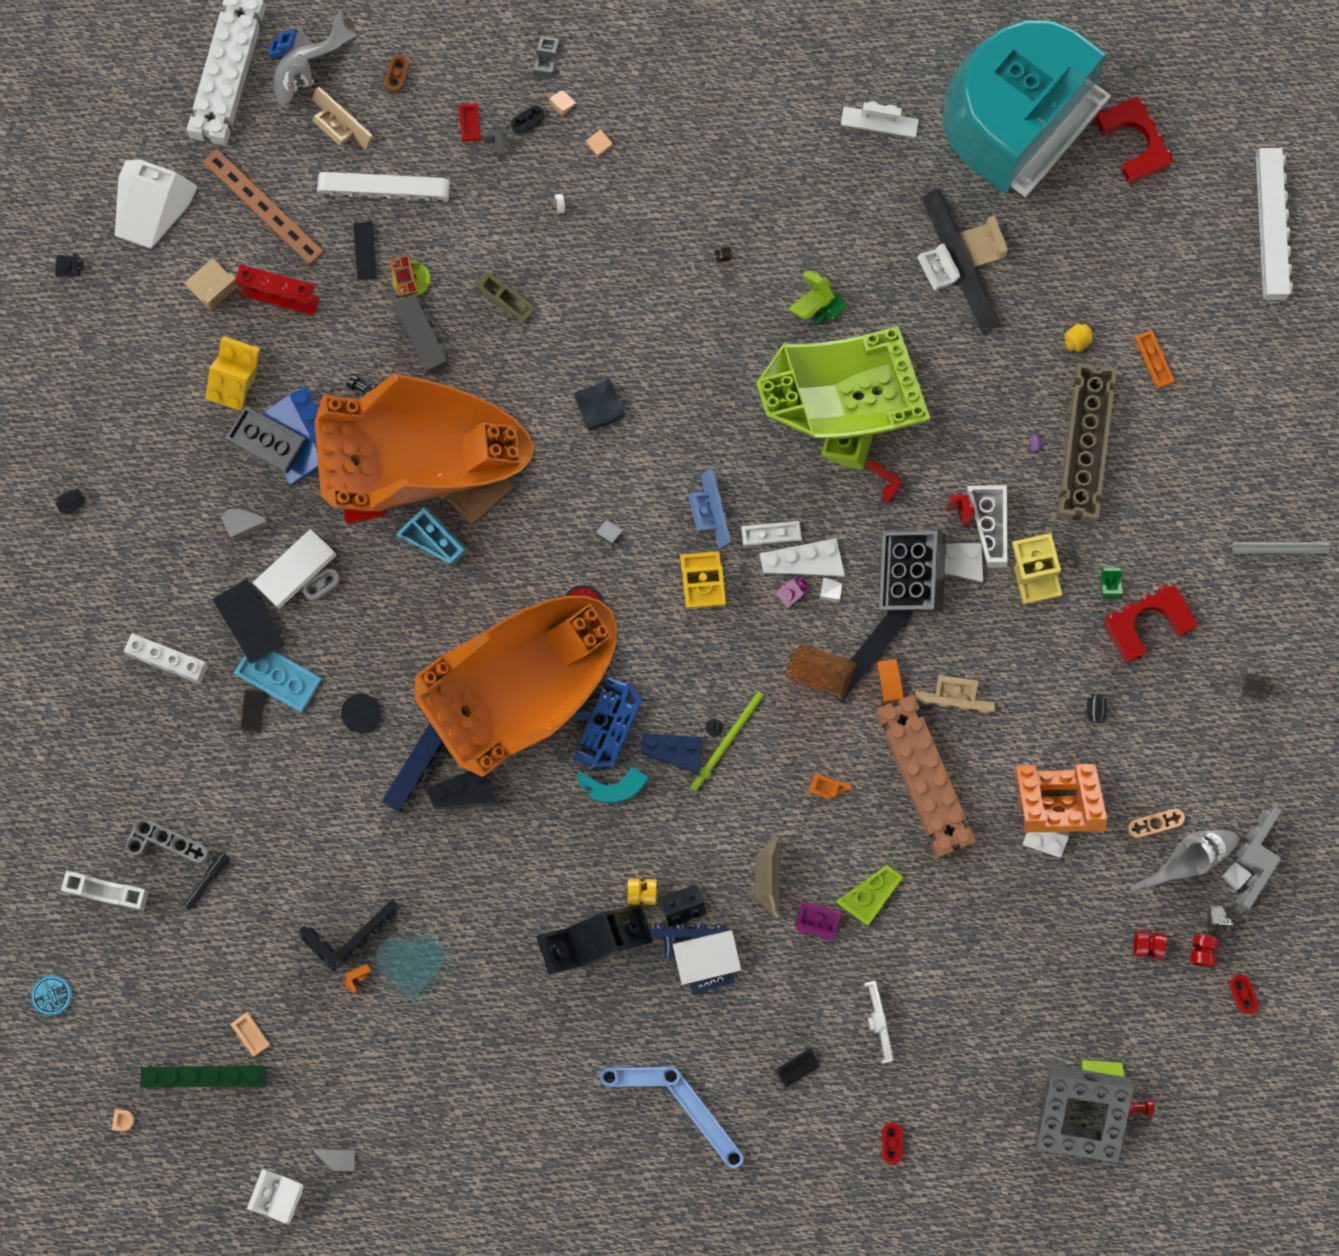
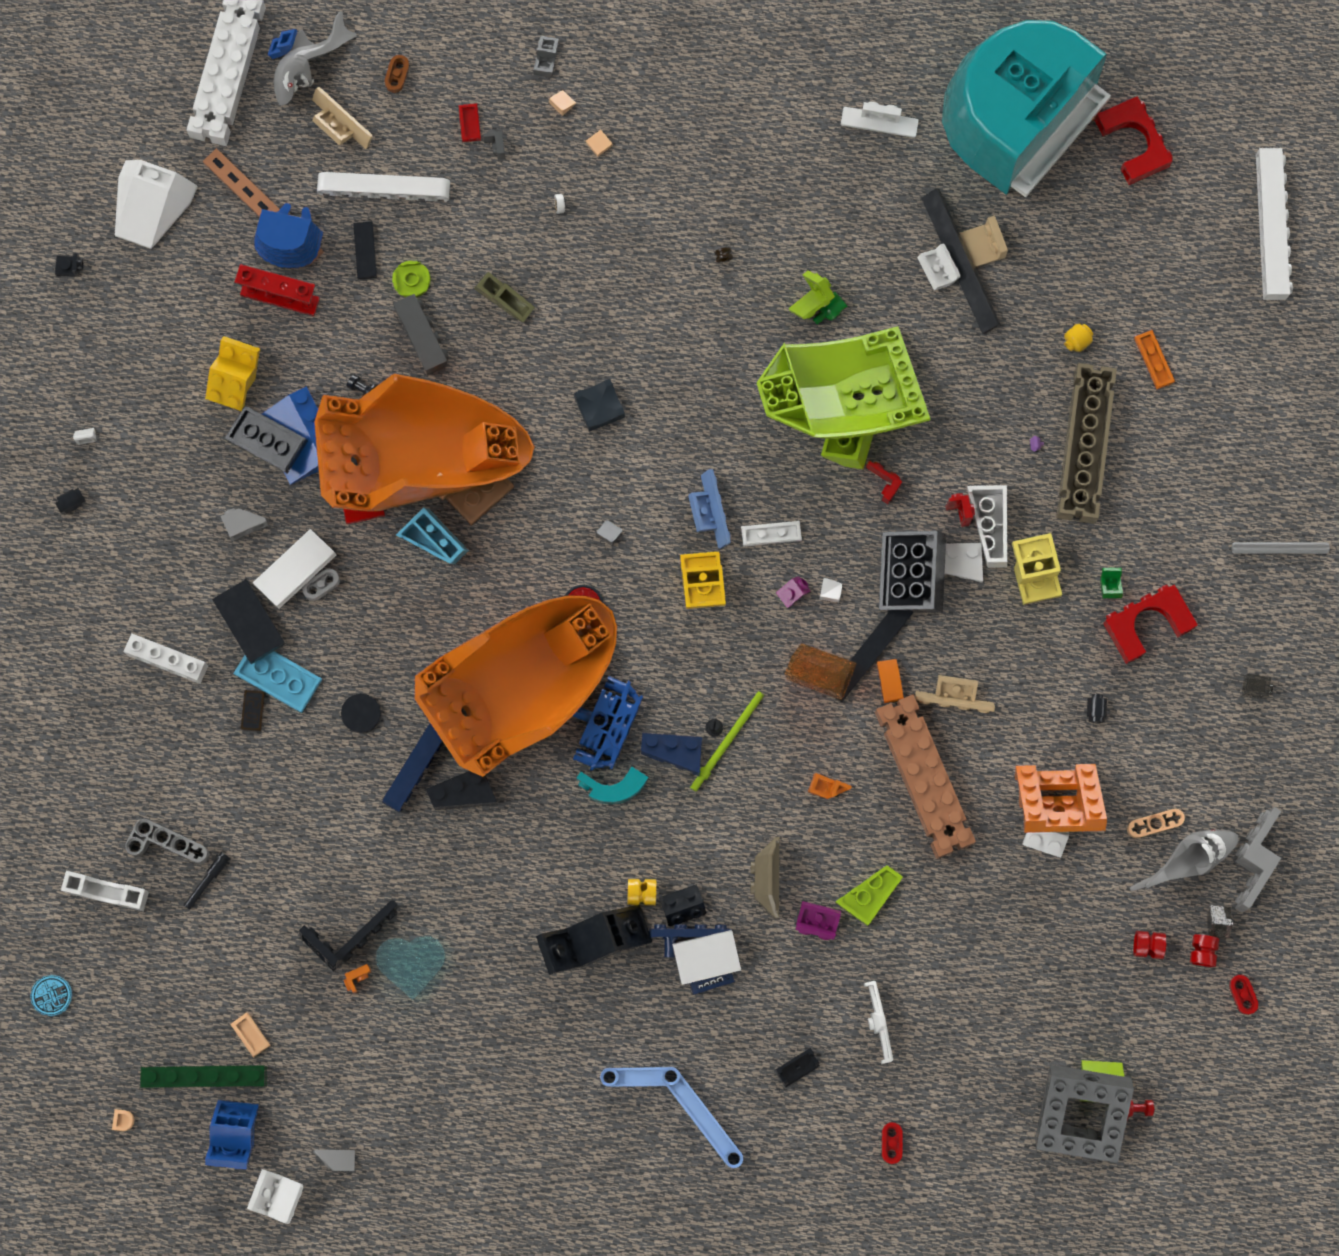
tan bracket [185,259,239,311] -> none
tile [390,256,418,298] -> none
black beam [511,106,544,135] -> none
white wing [759,538,845,577] -> none
white slope [1221,862,1252,890] -> none
none -> white slope [73,428,96,445]
none -> blue bracket [205,1100,259,1169]
none -> blue piece [254,203,323,269]

